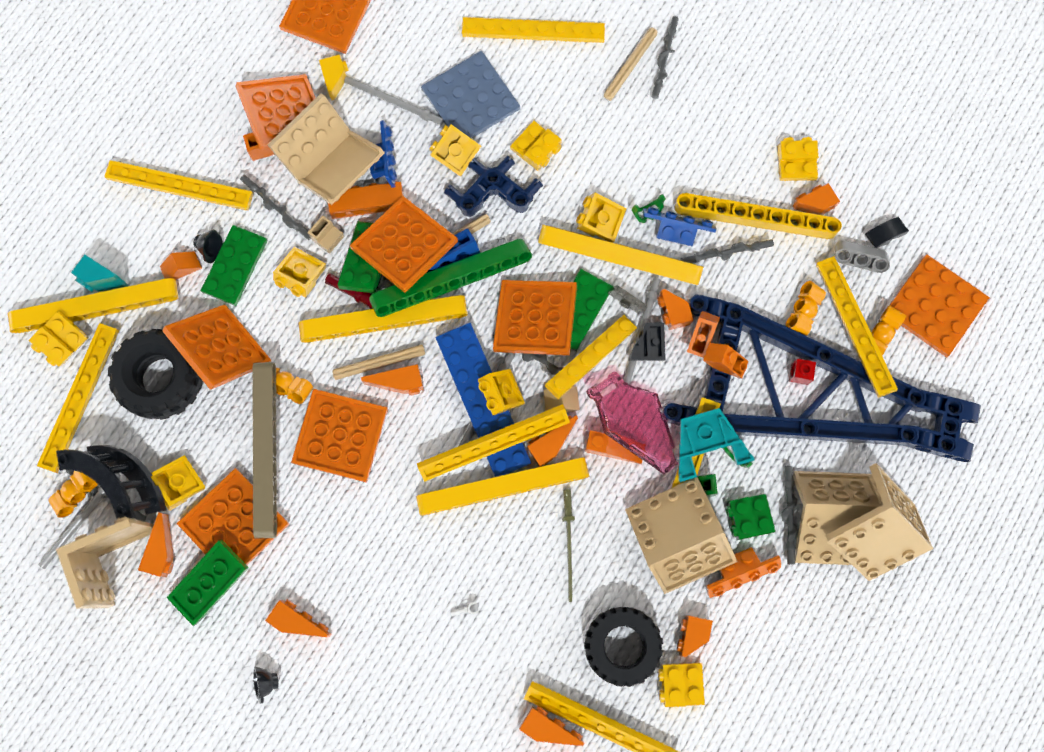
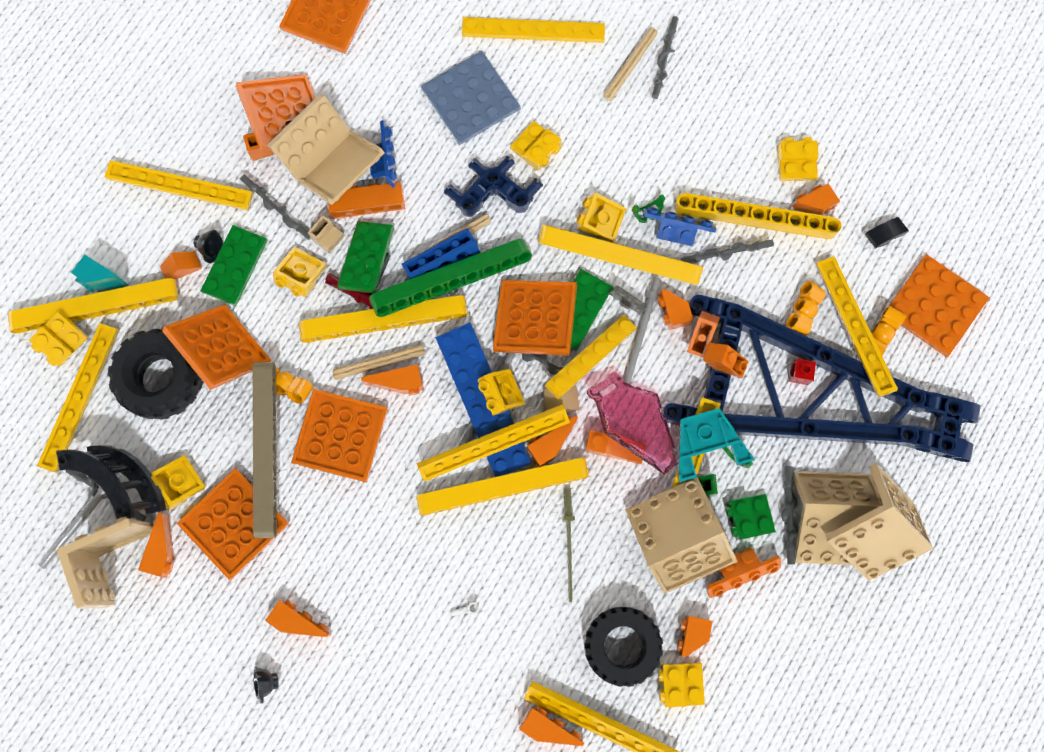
light orange piece [48,471,98,518] -> none
green plate [166,540,249,626] -> none
yellow slope [319,54,349,100] -> none
light grey bar [344,76,443,125] -> none
orange plate [350,196,458,293] -> none
yellow plate [429,124,481,177] -> none
black wing [628,322,666,361] -> none
light grey beam [834,240,890,273] -> none

